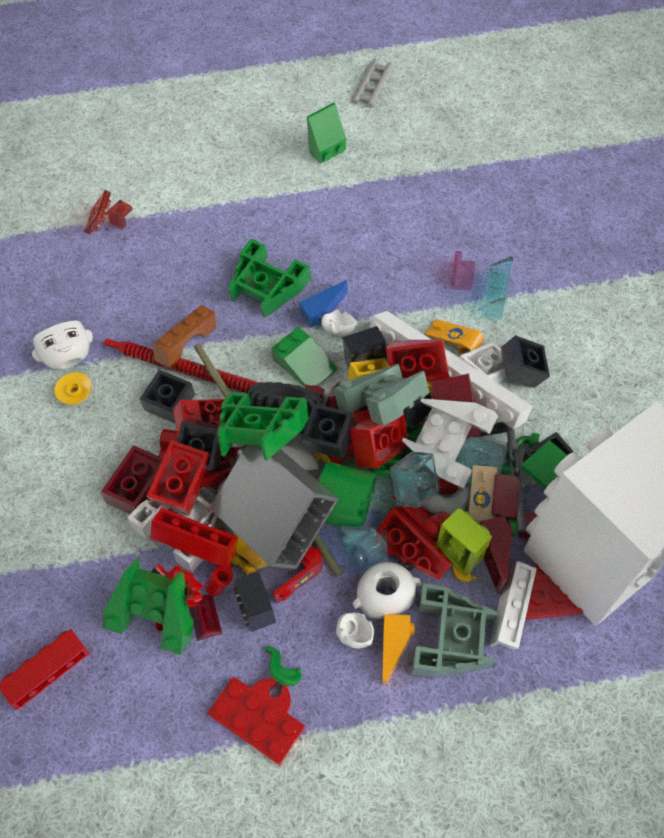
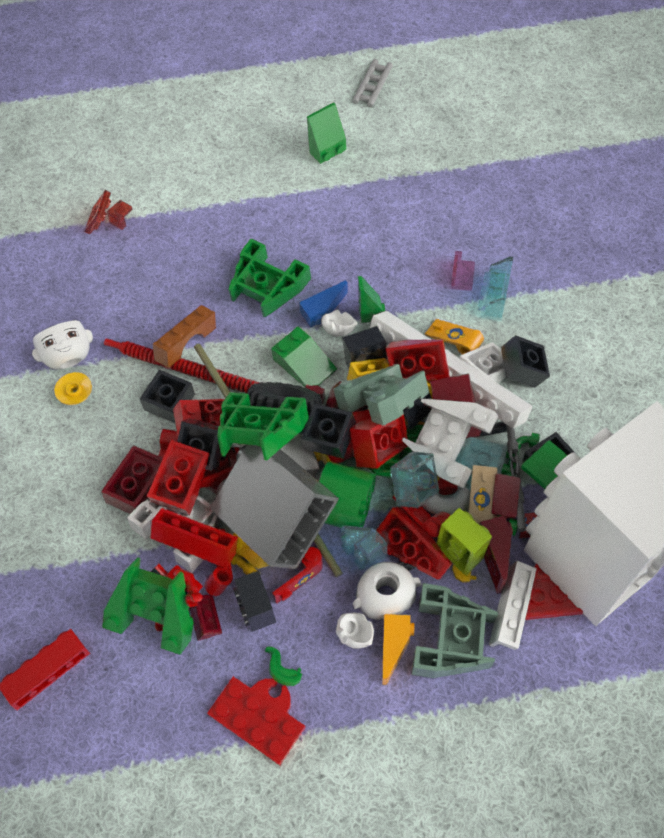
none -> green slope [358,276,385,323]

